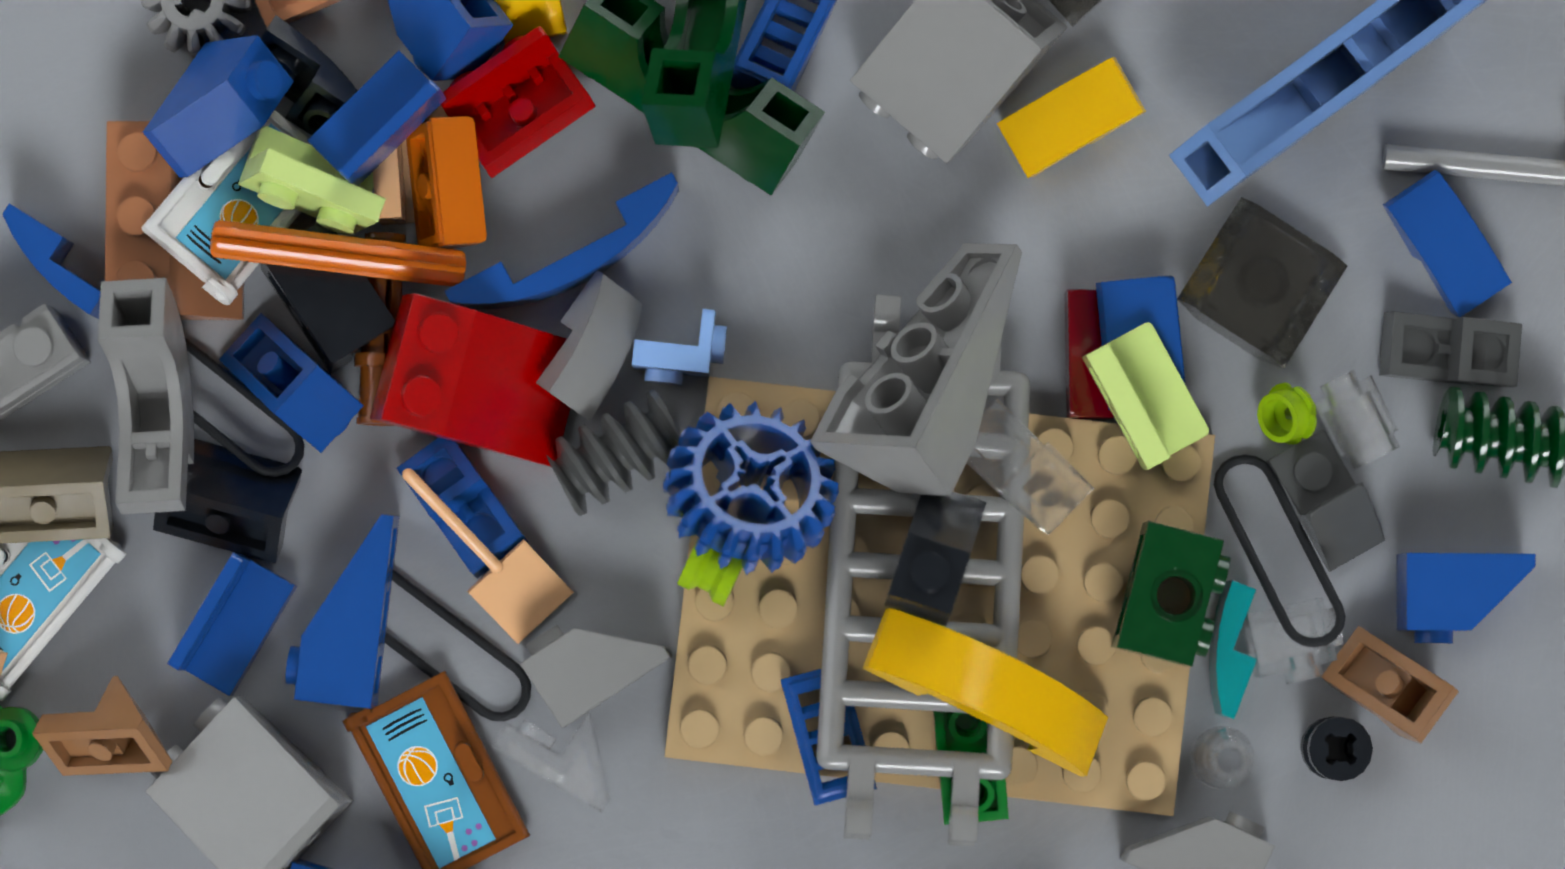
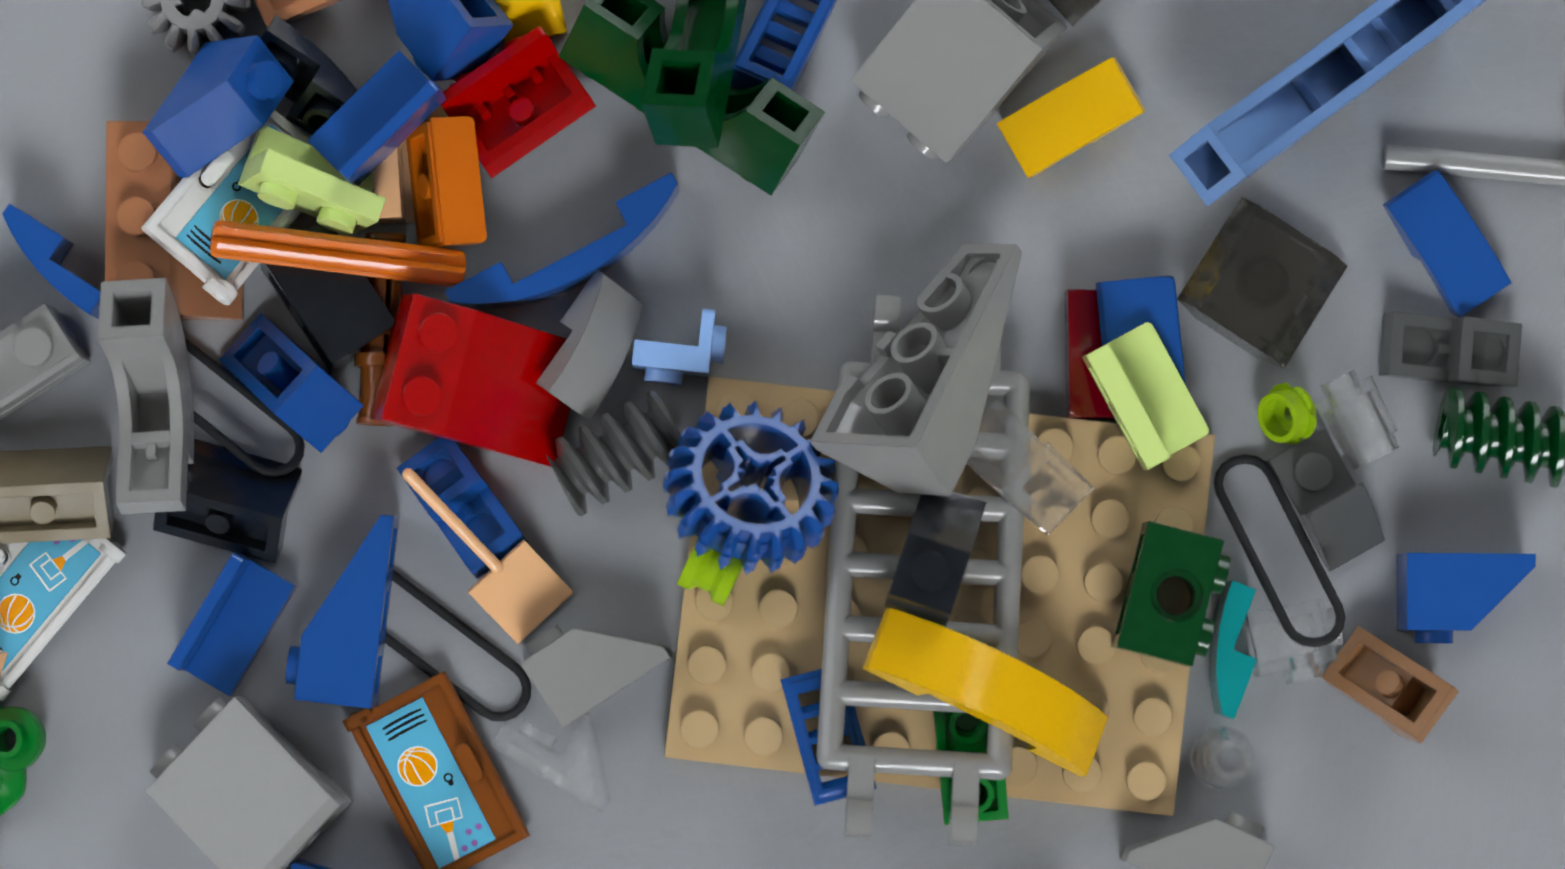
medium nougat slope [32,676,173,776] -> none
black wheel [1300,716,1373,781] -> none

